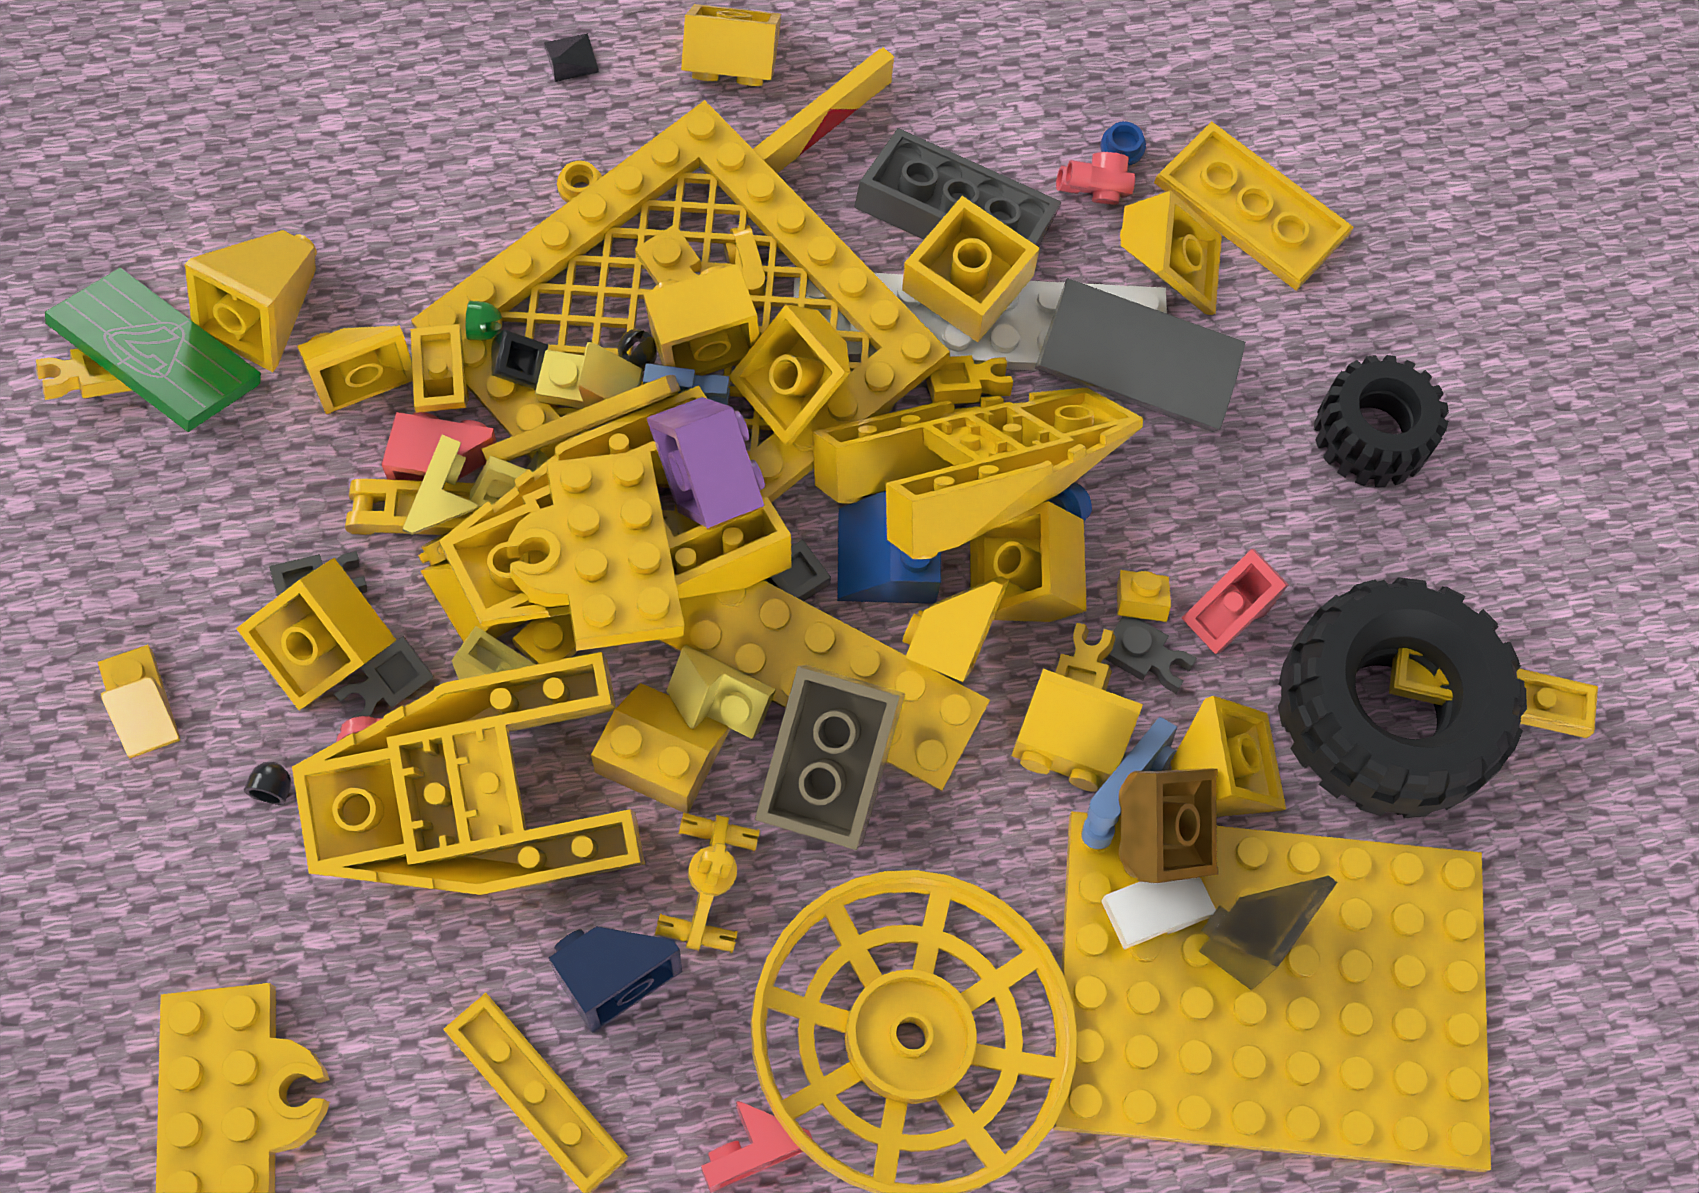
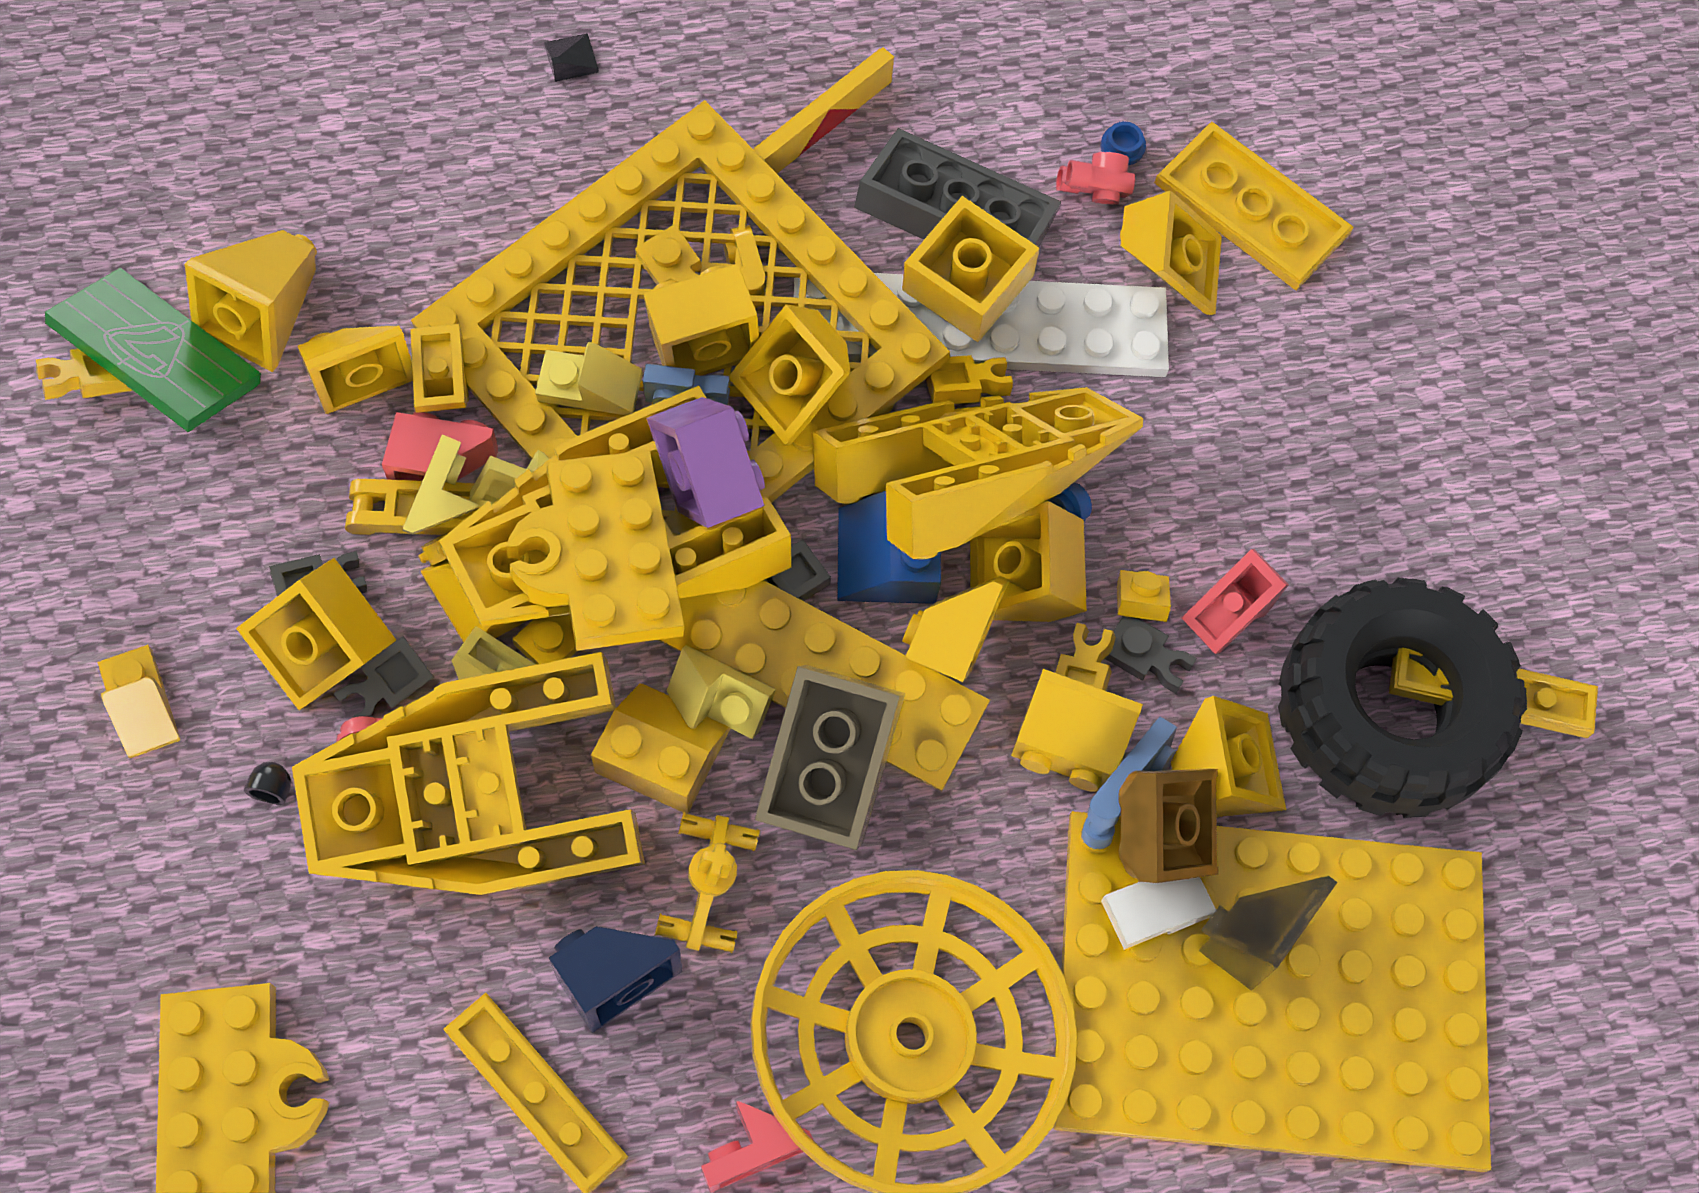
green hinge [466,301,502,341] -> none
yellow tile [482,375,681,462] -> none
black slope [491,329,549,390] -> none
yellow plate [557,160,602,203] -> none
black hinge [618,329,657,371] -> none
yellow slope [681,4,782,86] -> none
dark grey slope [1035,278,1246,432] -> none
black tyre [1314,355,1449,488] -> none

